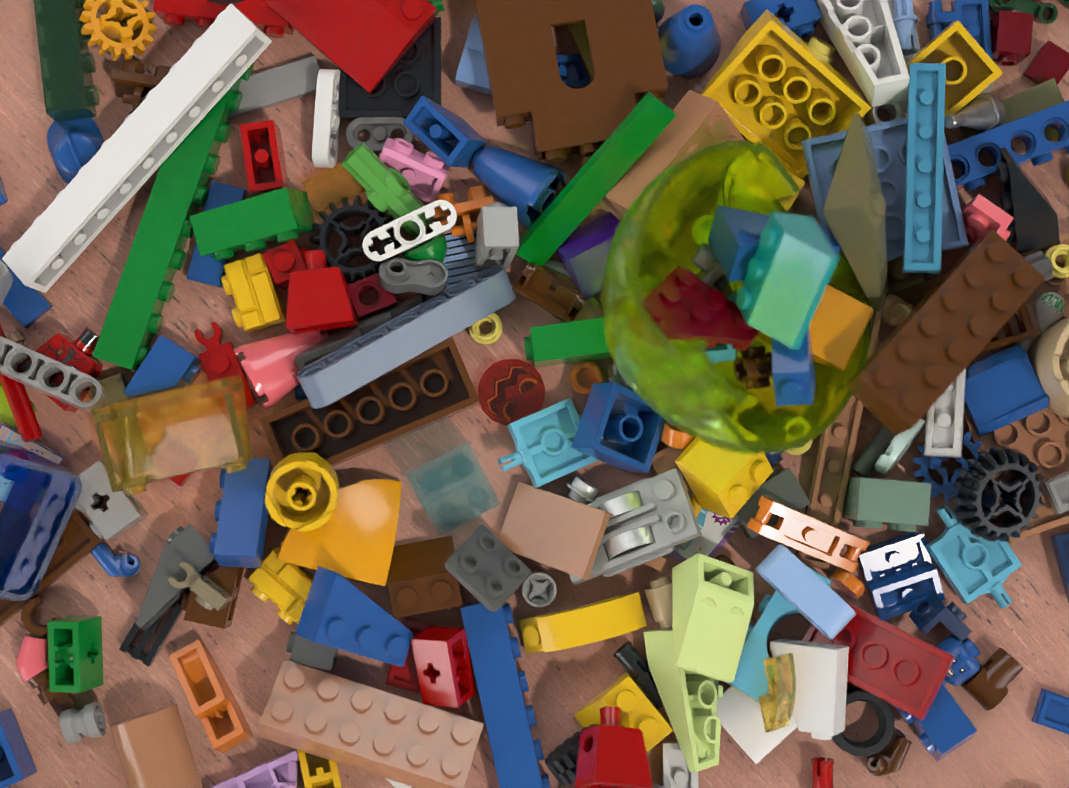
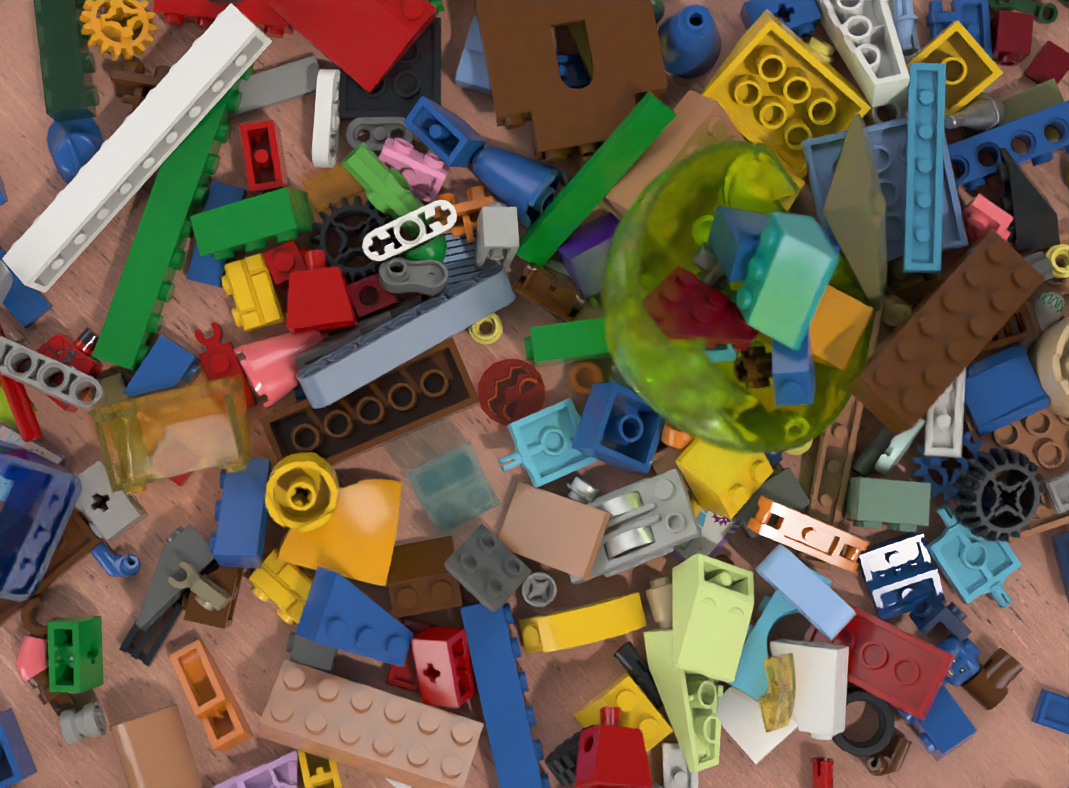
orange tile [830,568,865,599] -> none

